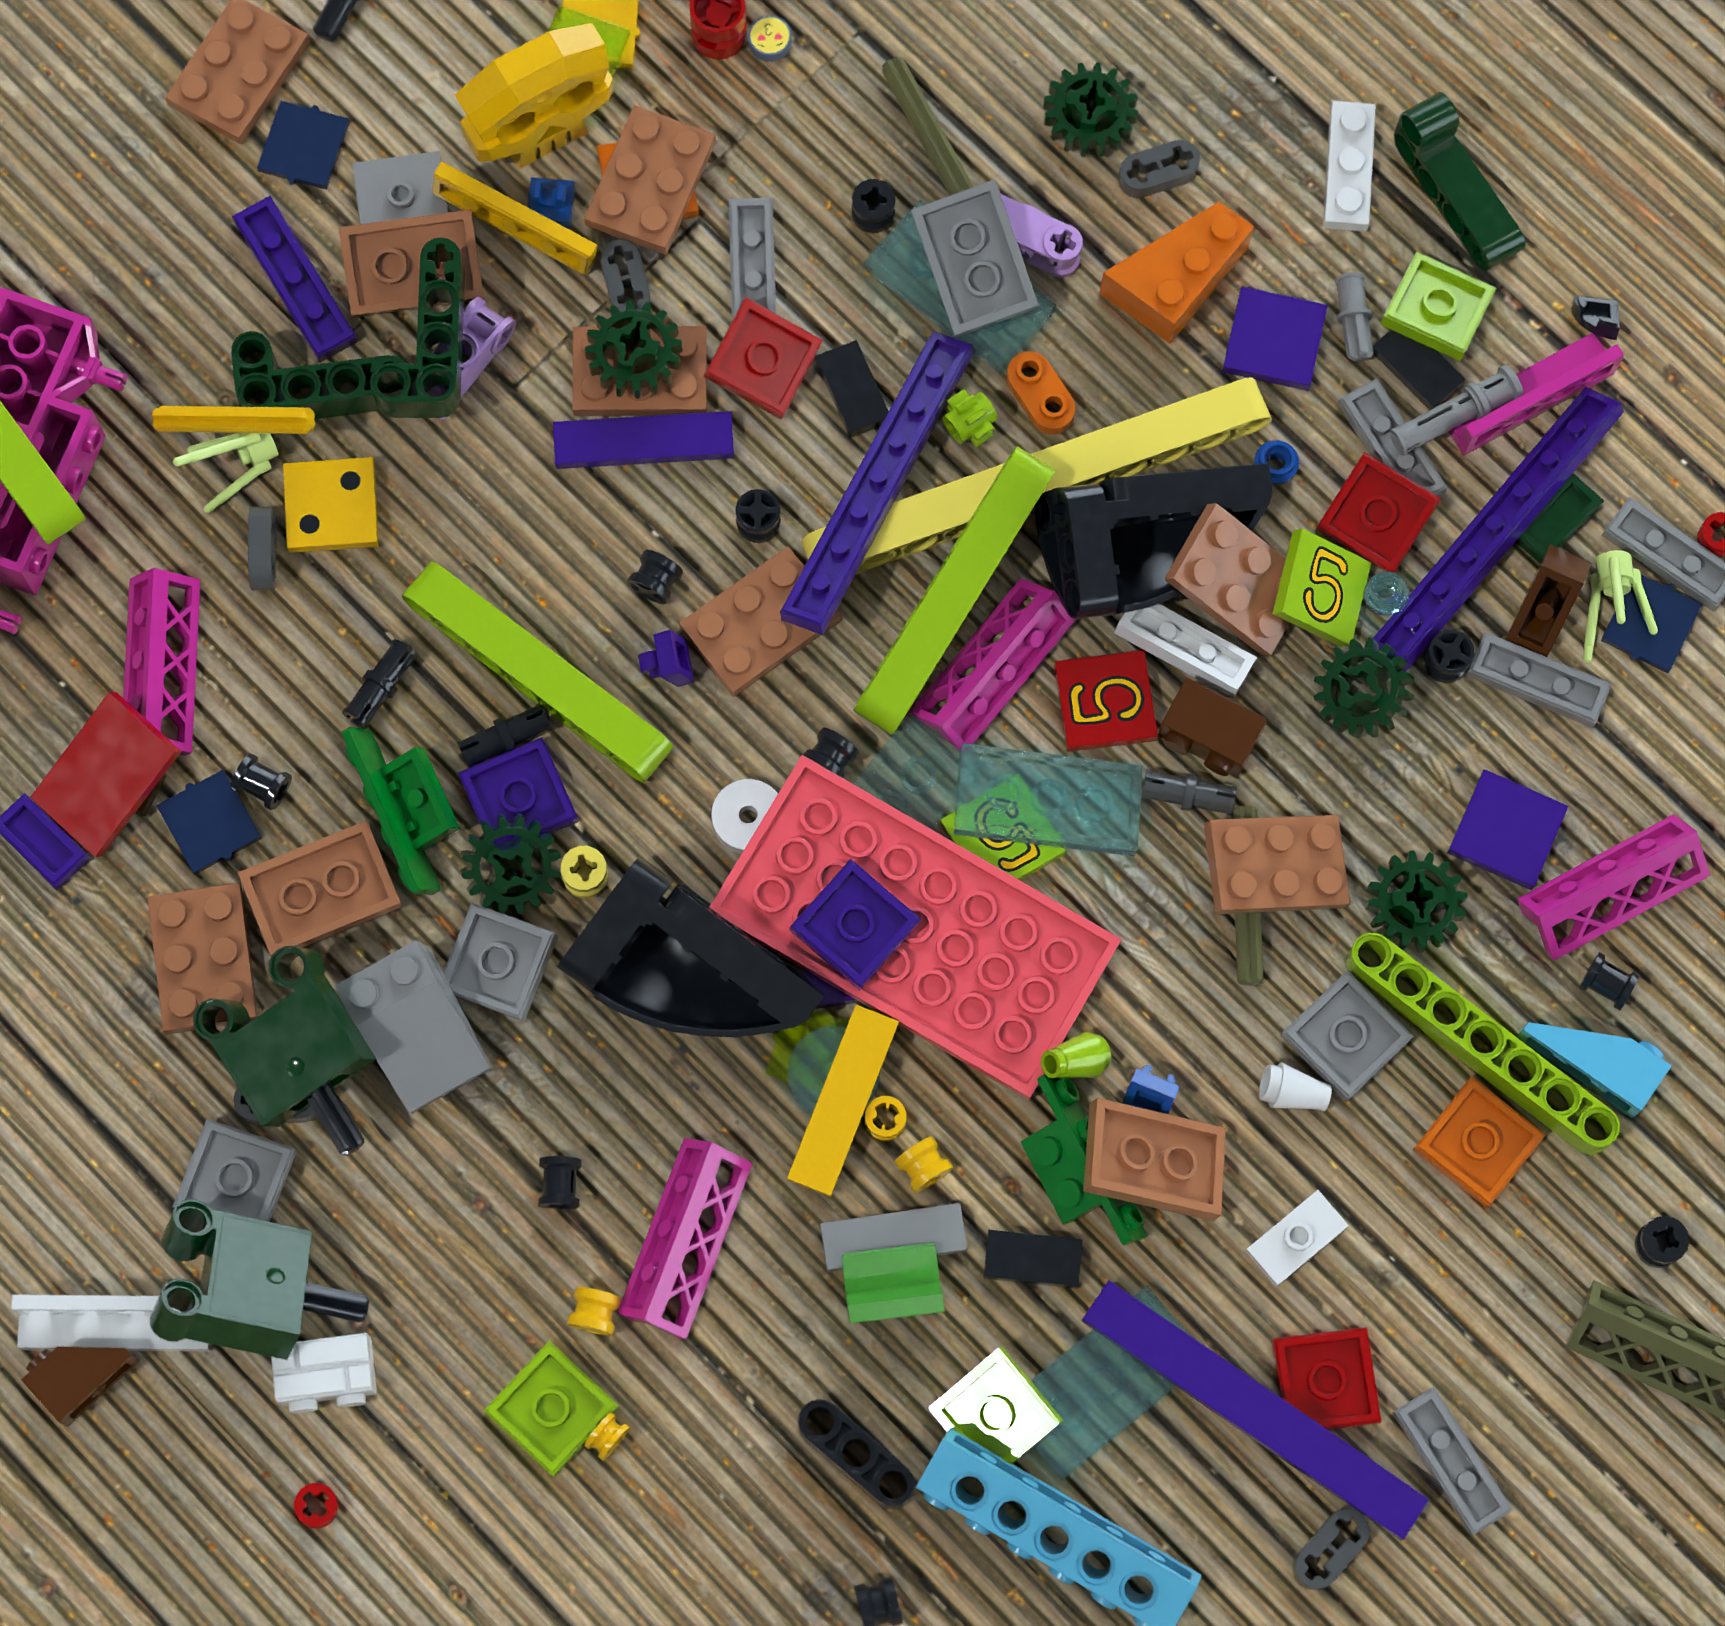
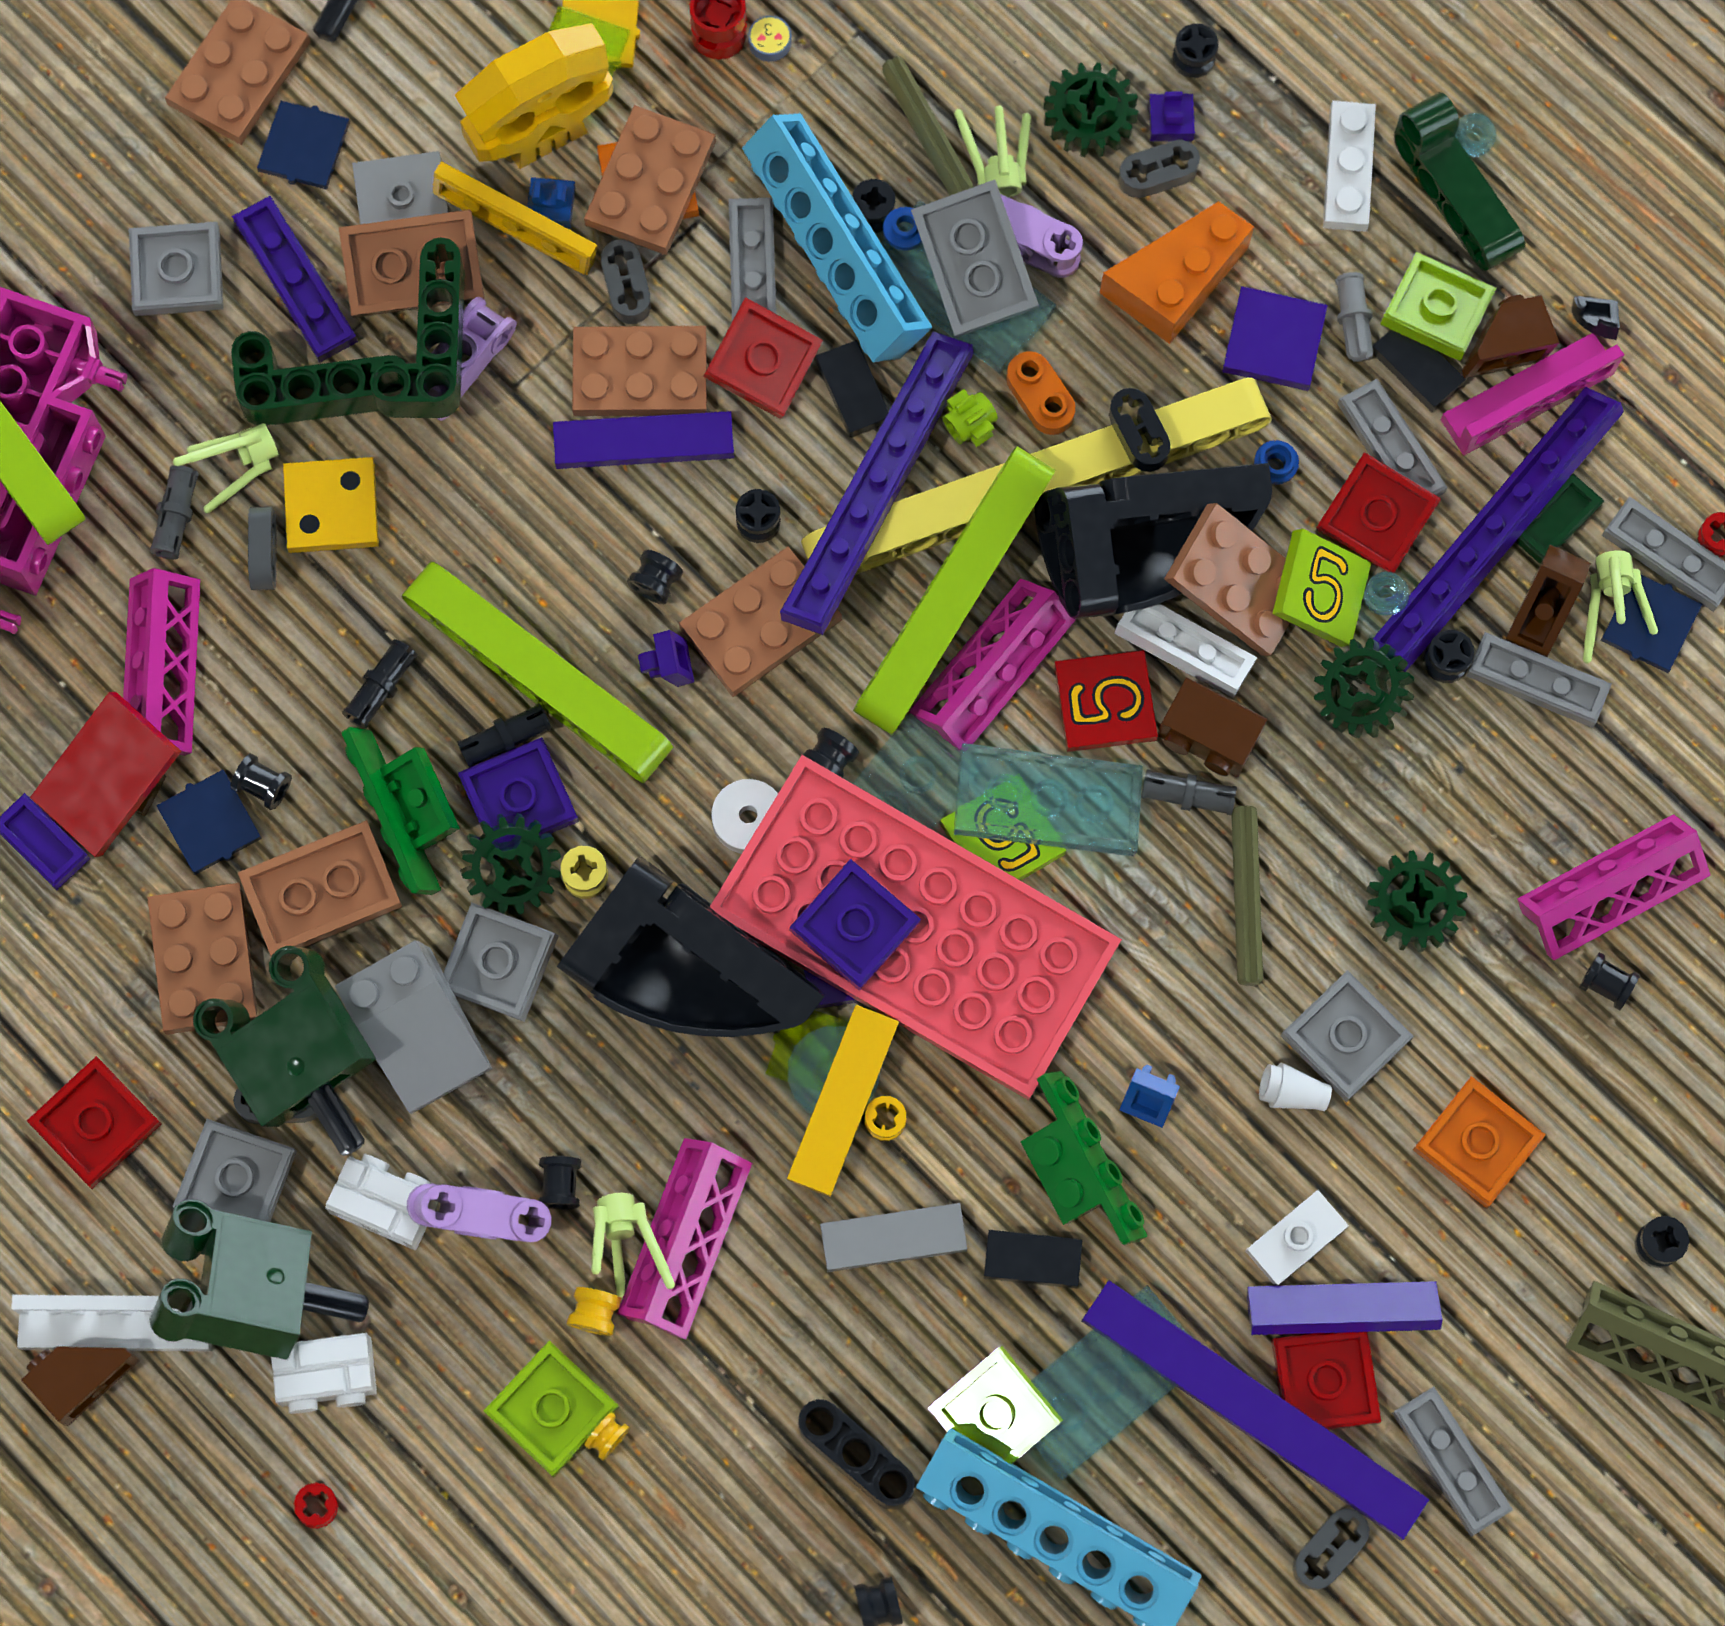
yellow axle [152,406,316,434] -> none
dark green gear [585,300,683,399] -> none
bright green panel [841,1243,945,1323] -> none
yellow wheel [894,1136,953,1194] -> none
lime cone [1041,1032,1111,1078] -> none
nougat plate [1083,1098,1226,1221] -> none
nougat plate [1204,815,1350,914] -> none
lime beam [1346,932,1620,1155] -> none
light grey pin [1390,364,1524,456] -> none
dark purple tile [1447,769,1568,890] -> none
medium azure slope [1517,1022,1672,1119] -> none
none -> red tile [27,1056,162,1189]
none -> light grey plate [129,222,223,316]
none -> dark grey pin [150,465,199,559]
none -> white brick [325,1154,438,1250]
none -> lavender piece [407,1184,551,1242]
none -> yellowish green plant [591,1193,675,1301]
none -> medium azure brick [742,113,932,362]
none -> blue plate [883,207,922,251]
none -> yellowish green plant [954,105,1031,197]
none -> black beam [1109,388,1171,472]
none -> dark purple tile [1148,91,1195,142]
none -> black wheel [1173,23,1219,78]
none -> tile [1246,1281,1443,1335]
none -> clear light blue plate [1455,113,1496,157]
none -> reddish brown slope [1462,295,1560,378]

